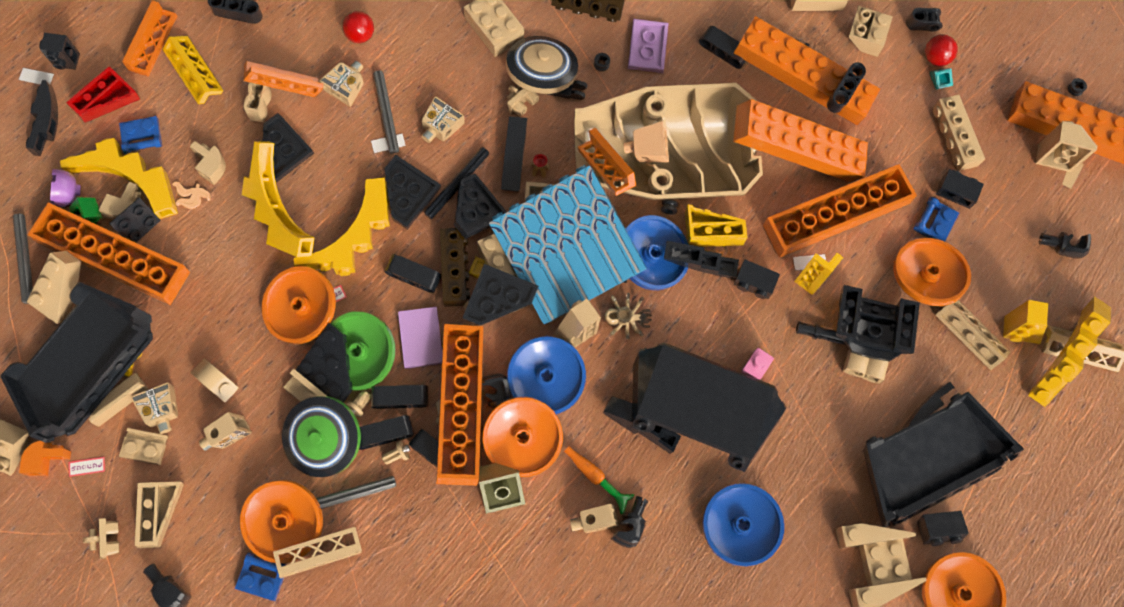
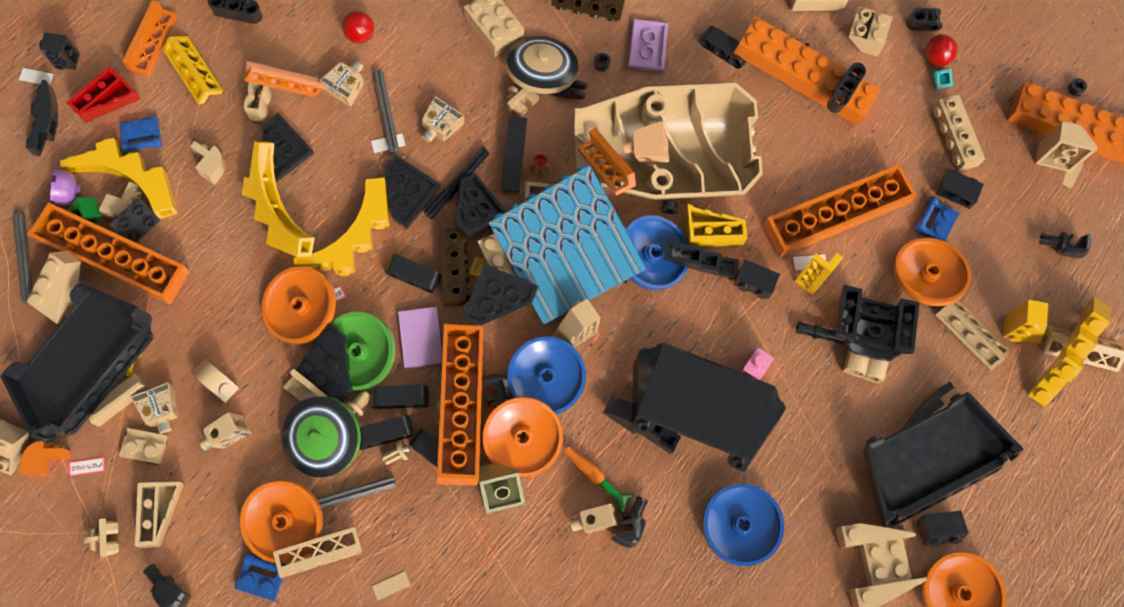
light nougat piece [173,182,211,209] -> none
animal [604,293,652,339] -> none
orange brick [733,99,868,182] -> none
none -> tan sticker [372,571,411,601]

